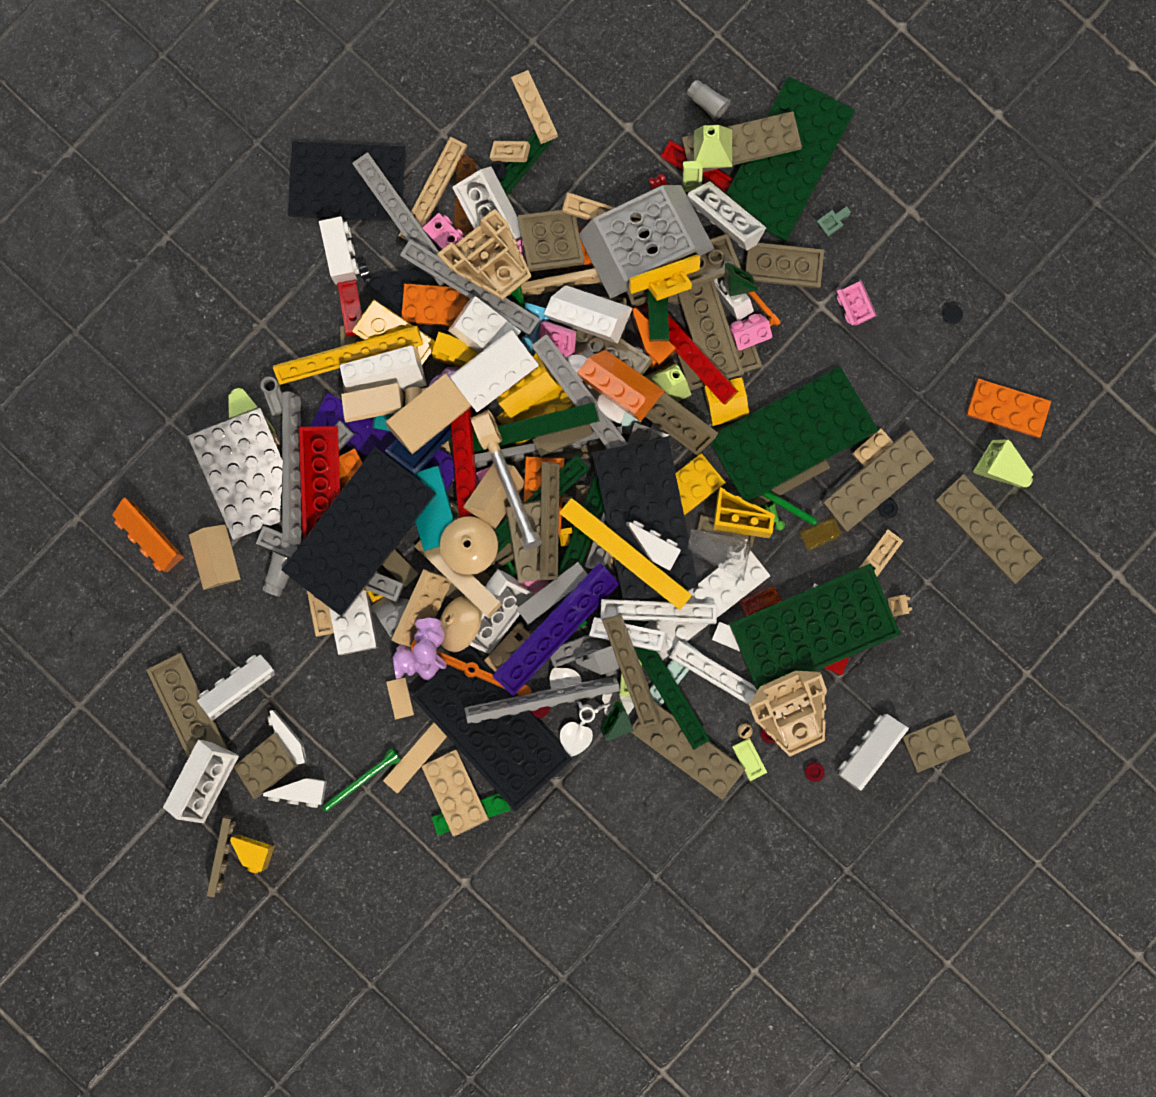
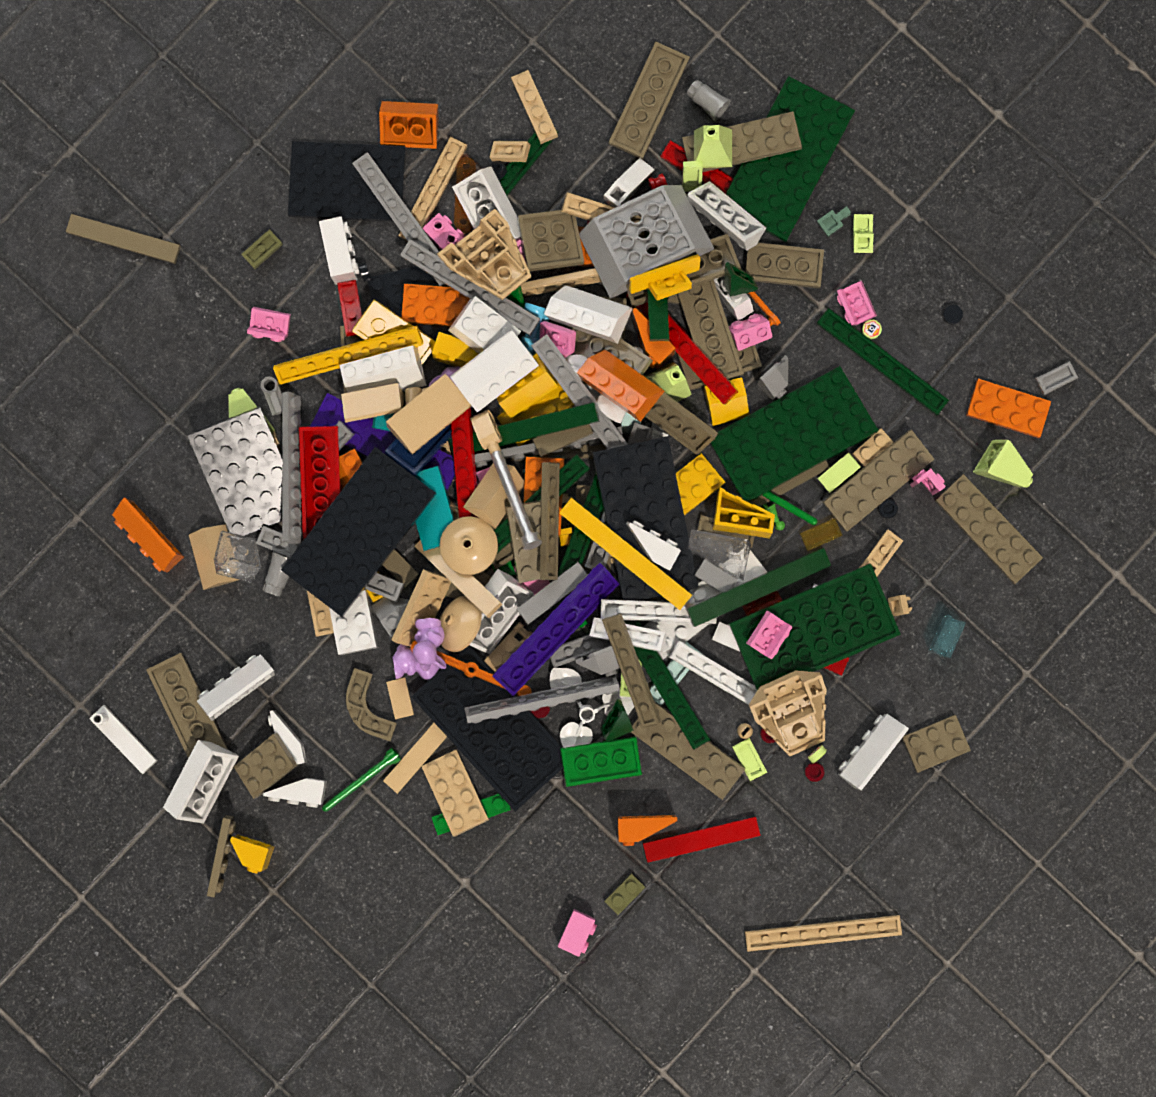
none -> dark tan tile [66,214,181,264]
none -> white piece [89,705,158,774]
none -> clear slope [214,531,262,582]
none -> olive plate [241,229,283,269]
none -> bright pink bracket [247,307,291,342]
none -> dark tan plate [346,668,397,741]
none -> orange slope [379,101,438,149]
none -> bright pink brick [558,909,597,957]
none -> green tile [560,737,642,787]
none -> white slope [604,158,654,208]
none -> olive plate [604,873,645,915]
none -> dark tan plate [609,42,690,159]
none -> orange slope [617,815,677,846]
none -> red tile [643,816,761,863]
none -> dark green tile [686,548,831,627]
none -> light grey tile [694,559,738,593]
none -> tan tile [745,915,902,952]
none -> bright pink bracket [746,611,792,659]
none -> light grey slope [757,355,788,401]
none -> yellowish green tile [808,745,827,763]
none -> dark green tile [816,308,949,416]
none -> yellowish green slope [818,453,861,493]
none -> yellowish green slope [853,214,874,253]
none -> tile [862,320,882,340]
none -> bright pink bracket [910,469,946,495]
none -> clear light blue brick [929,615,966,659]
none -> light grey tile [1035,361,1078,396]

